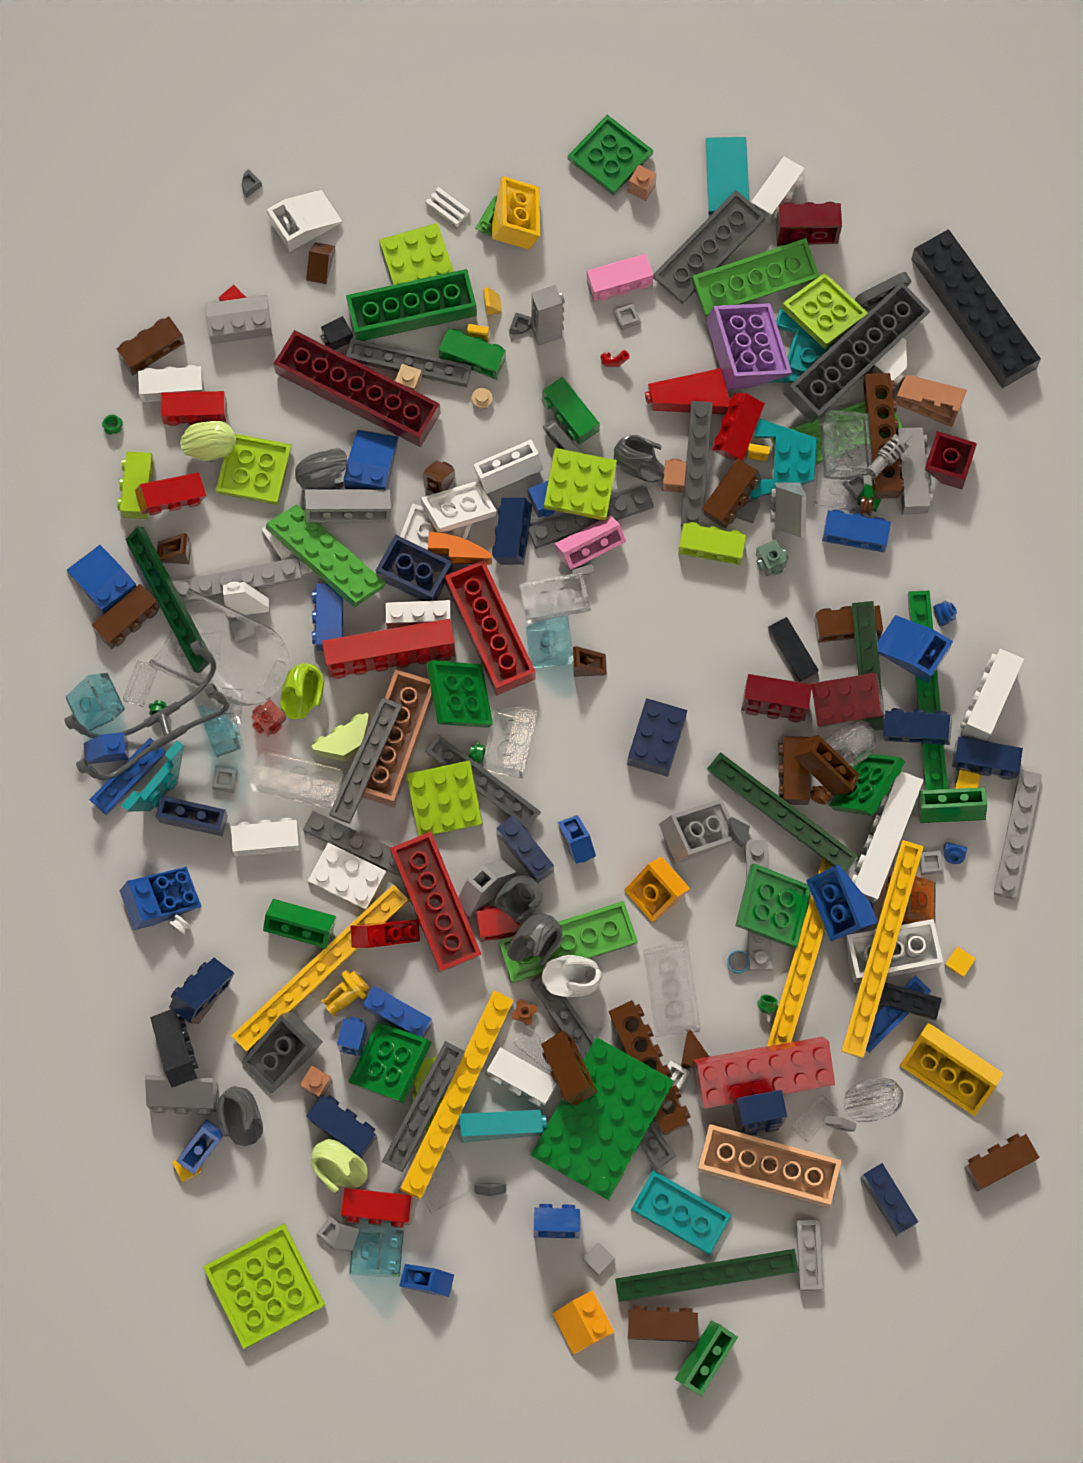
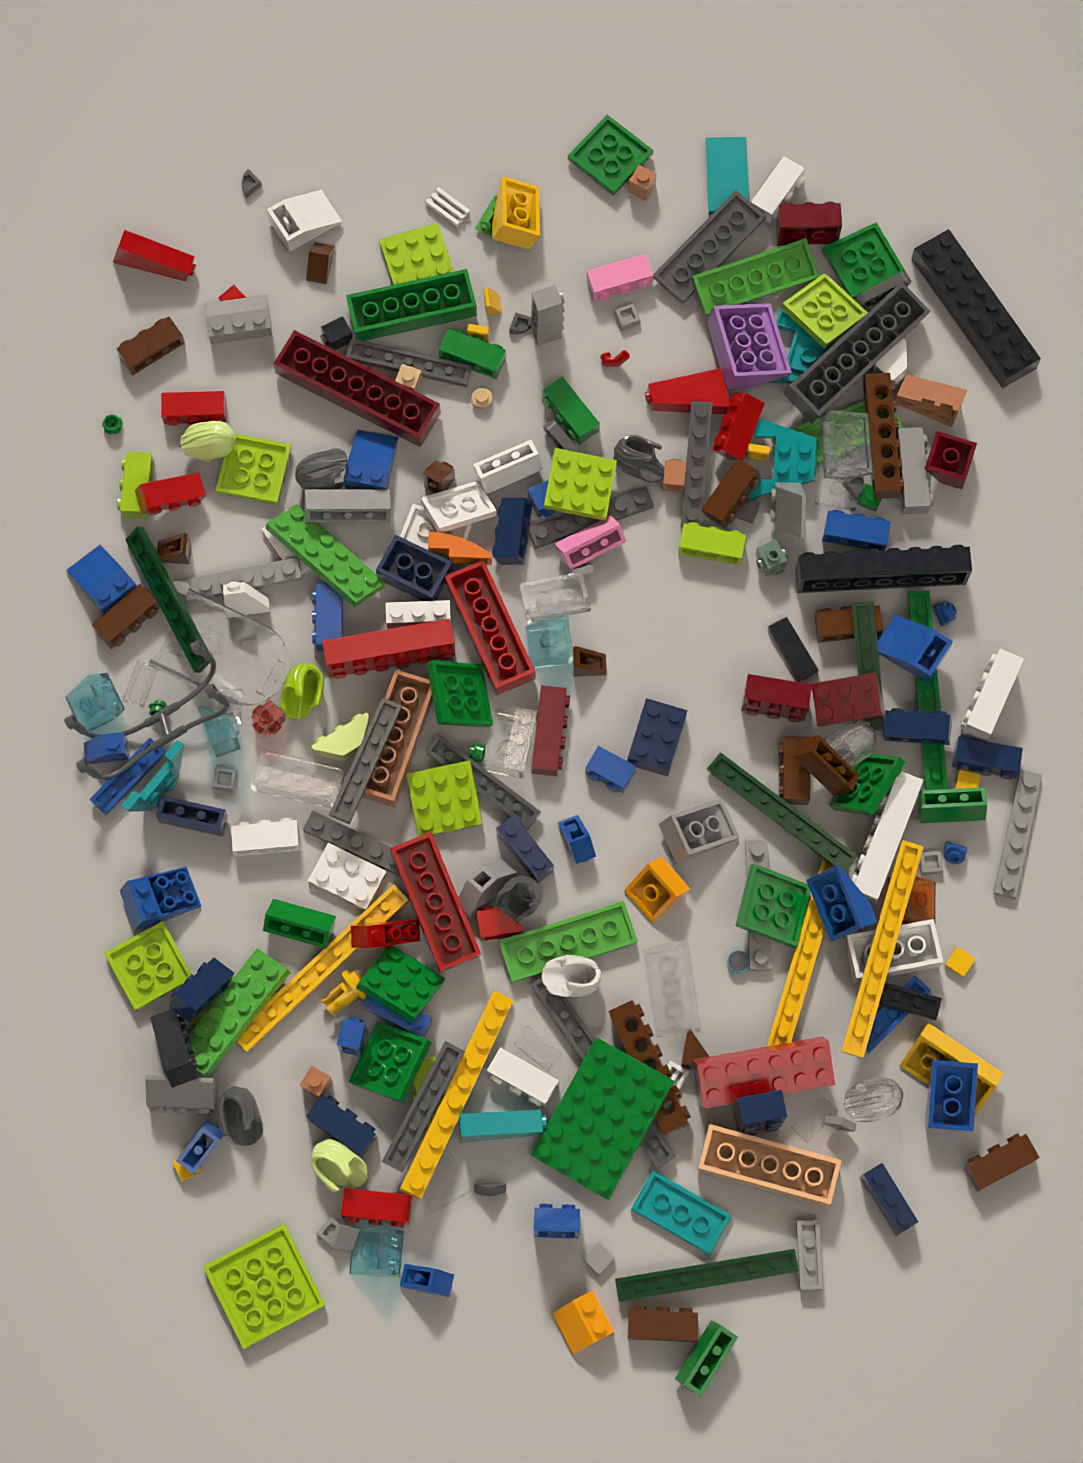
white brick [138,365,204,402] -> none
white bush [169,914,191,935] -> none
dark grey slope [241,1011,323,1093] -> none
dark grey hair [507,912,563,966] -> none
dark orange plate [512,999,538,1025] -> none
reddish brown brick [541,1030,598,1106] -> none
dark grey tile [727,817,750,847] -> none
green plate [757,995,778,1014] -> none
dark orange plate [810,786,832,805] -> none
reddish brown bush [860,496,874,516] -> none
light grey hinge [866,429,913,478] -> none
none -> lime plate [104,921,192,1011]
none -> red slope [113,230,196,282]
none -> bright green plate [188,948,291,1078]
none -> green plate [356,945,446,1023]
none -> dark red brick [531,685,571,776]
none -> blue brick [585,746,636,793]
none -> black brick [795,544,972,593]
none -> green plate [822,222,906,300]
none -> blue slope [925,1060,978,1131]

